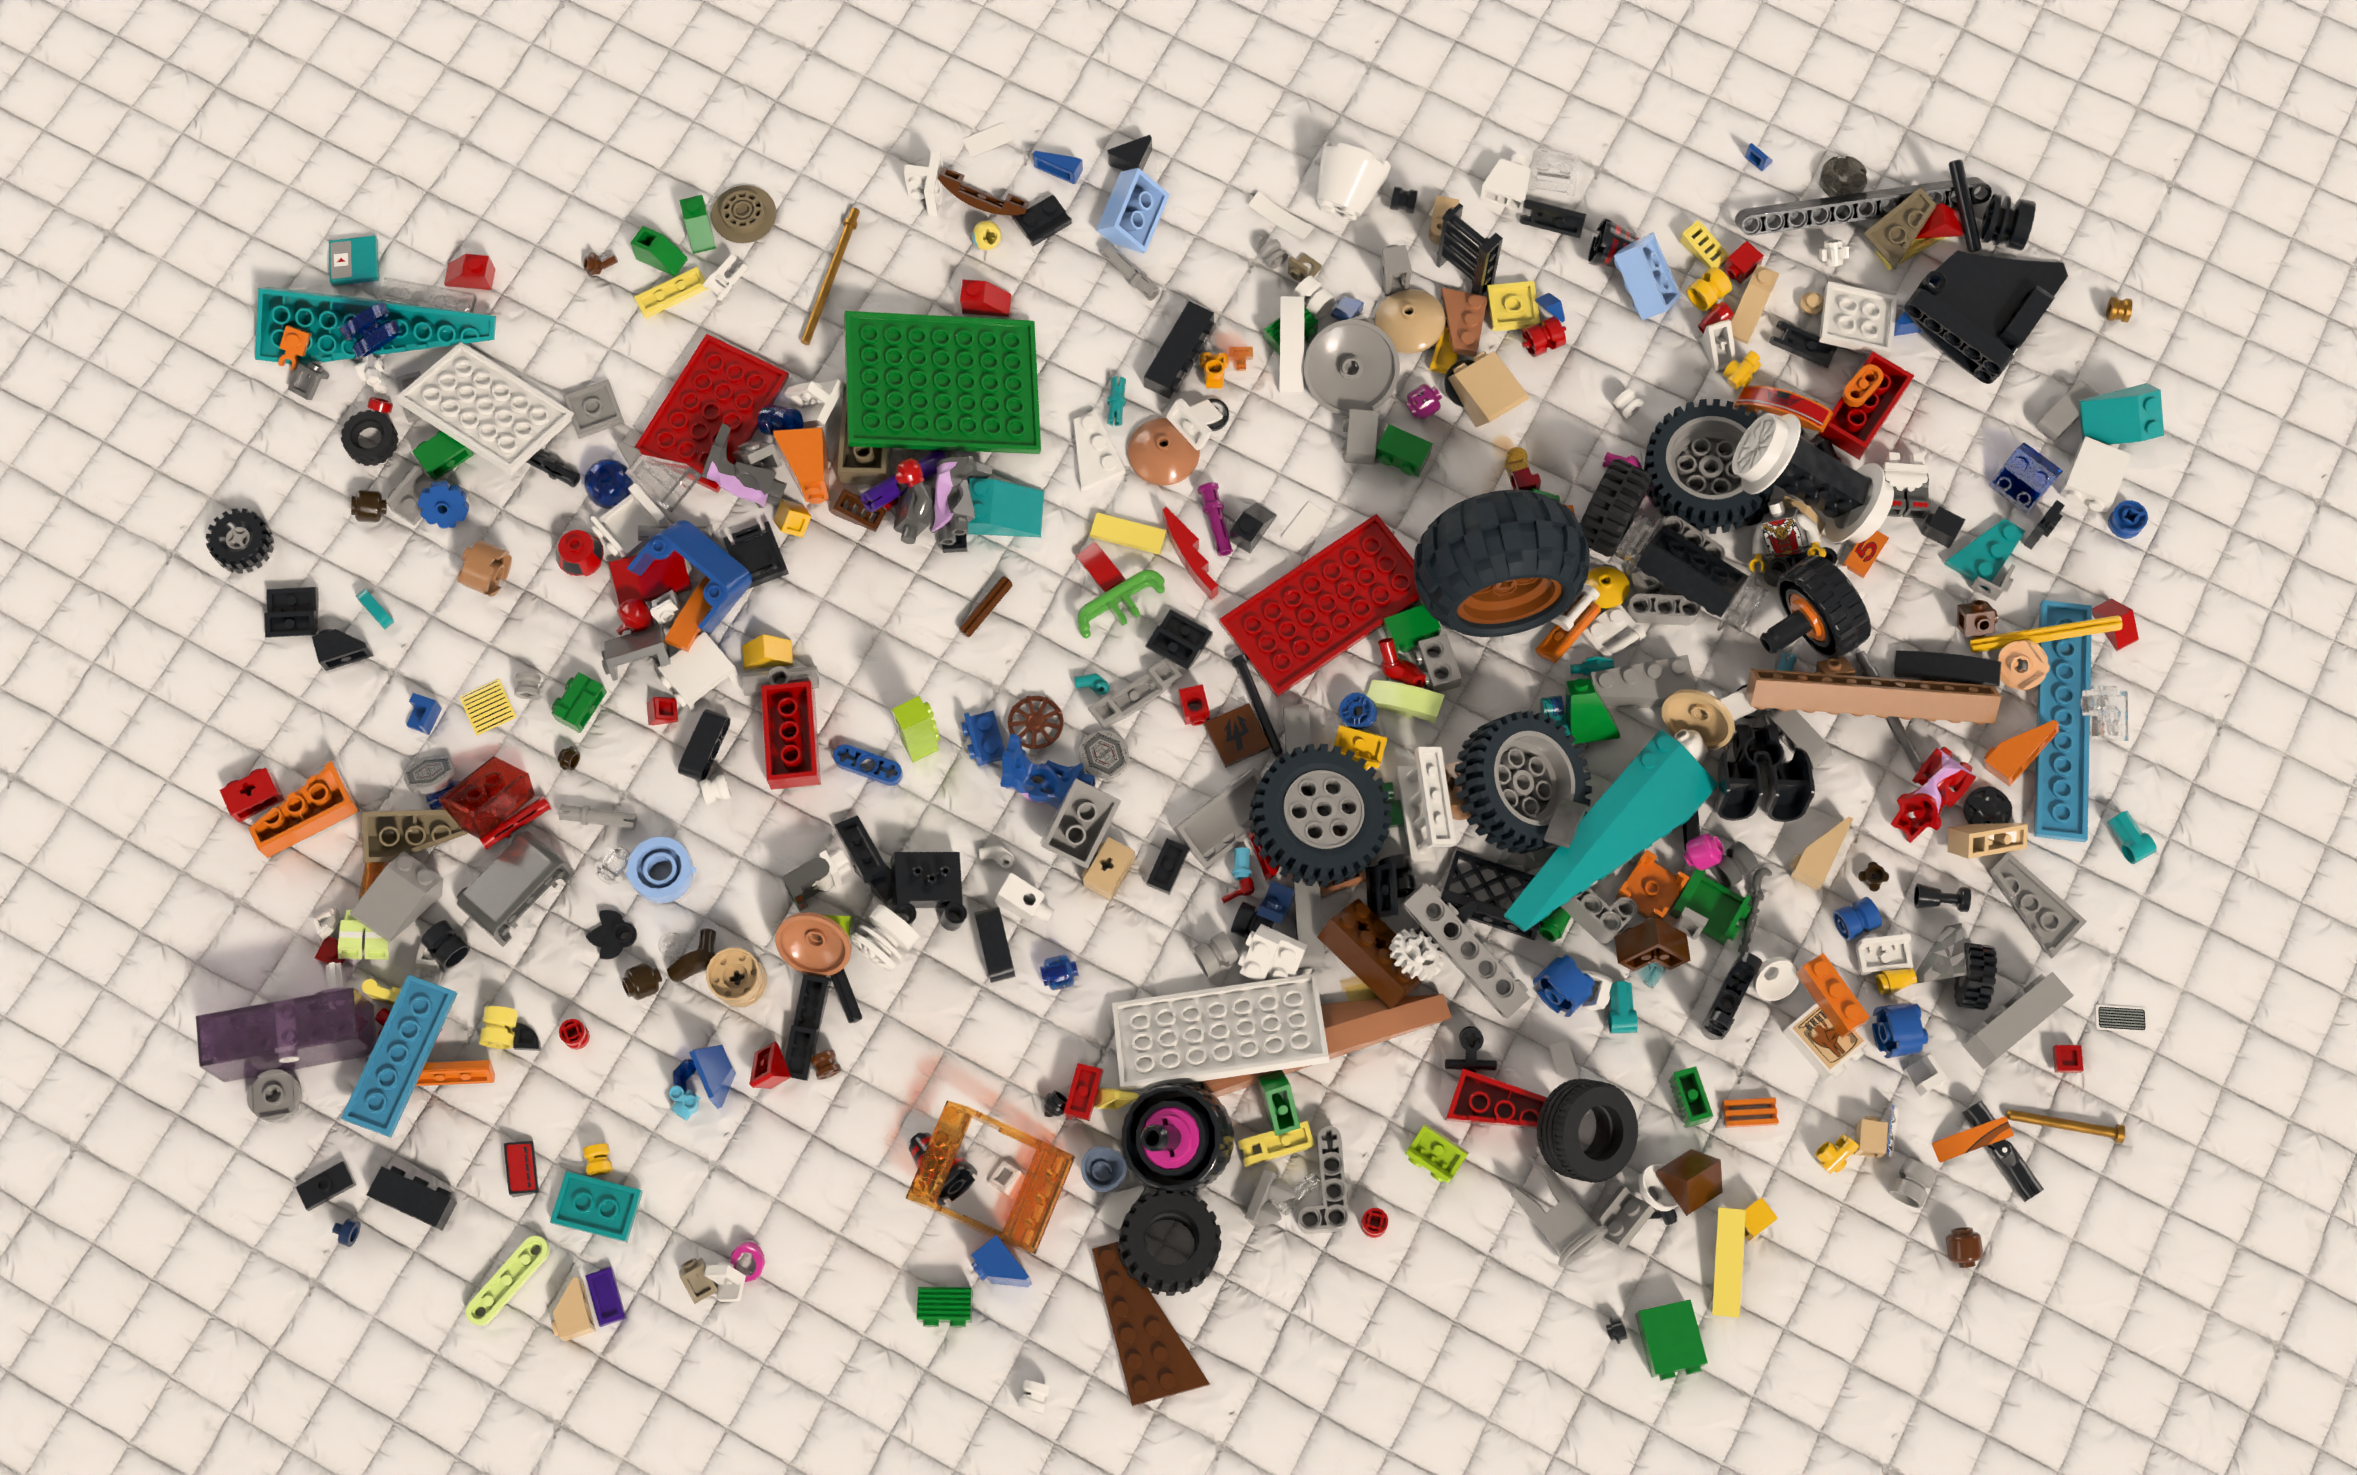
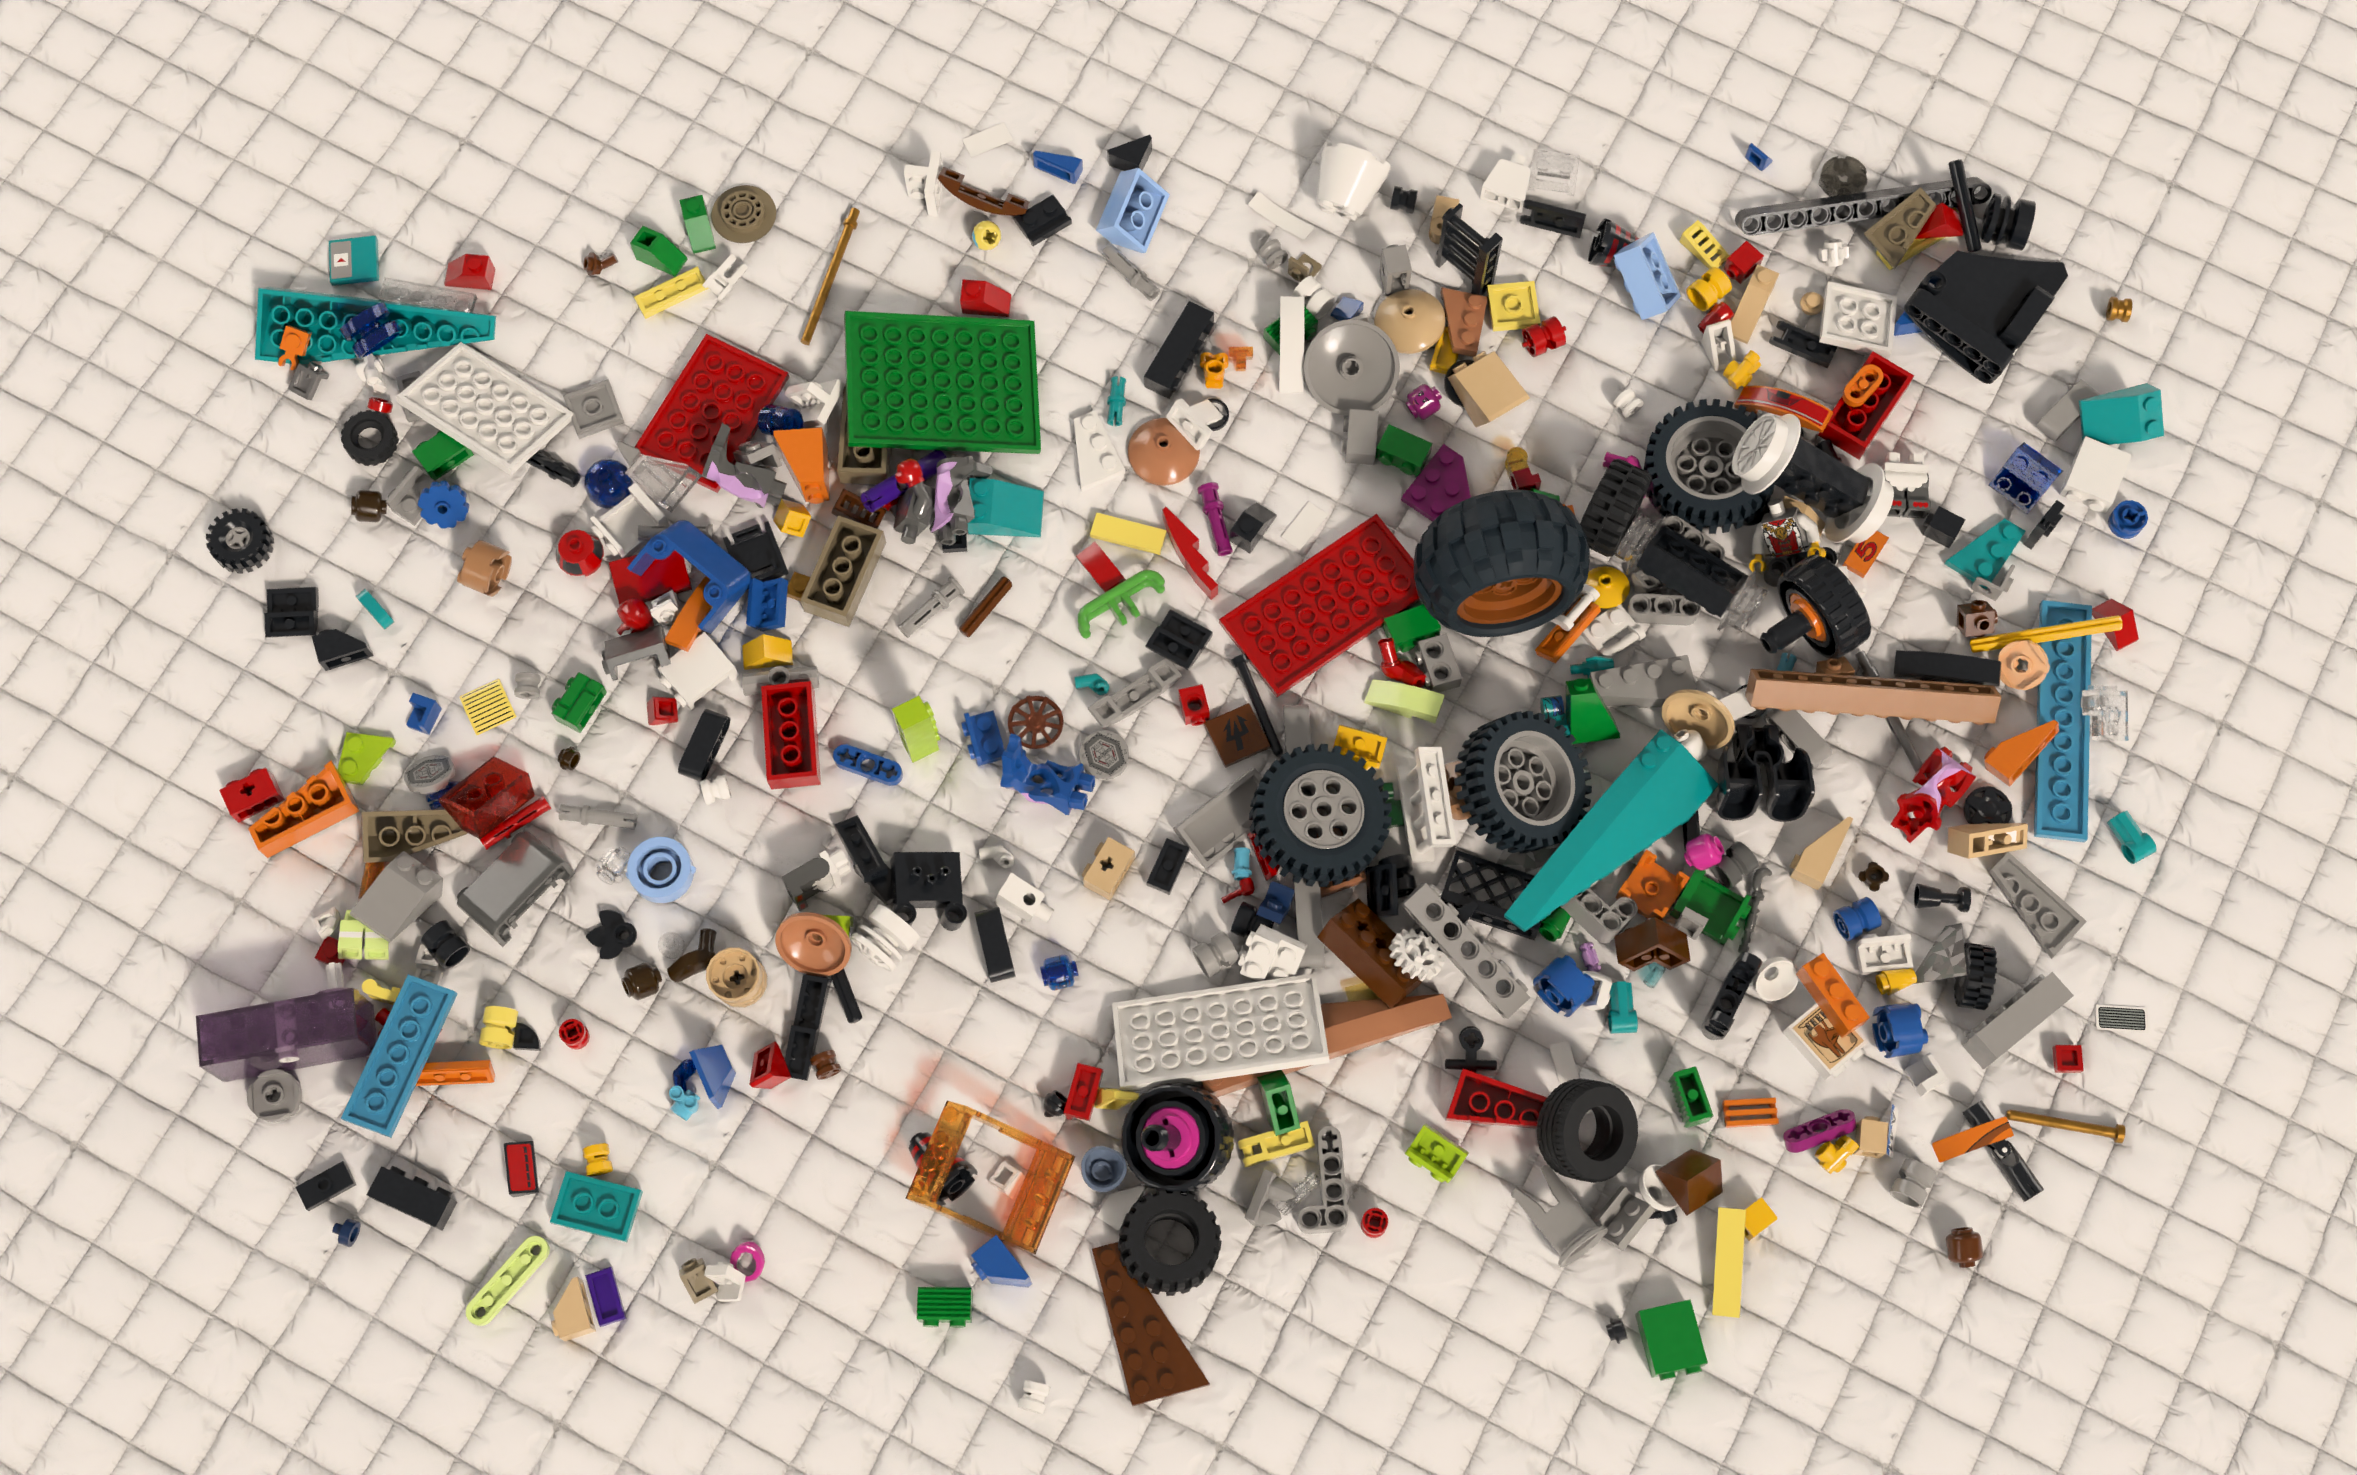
light grey slope [1040,778,1121,869] -> none
blue wheel [1339,692,1378,730] -> none
blue slope [1535,293,1565,322] -> none
flat silver slope [1544,798,1587,848] -> none
none -> lime wing [338,732,396,785]
none -> blue bracket [746,578,788,632]
none -> pearl gold plate [787,571,811,601]
none -> dark tan brick [800,516,886,627]
none -> light grey pin [898,576,965,638]
none -> magenta plate [1401,444,1471,522]
none -> lavender piece [1579,942,1601,972]
none -> magenta beam [1783,1109,1857,1153]

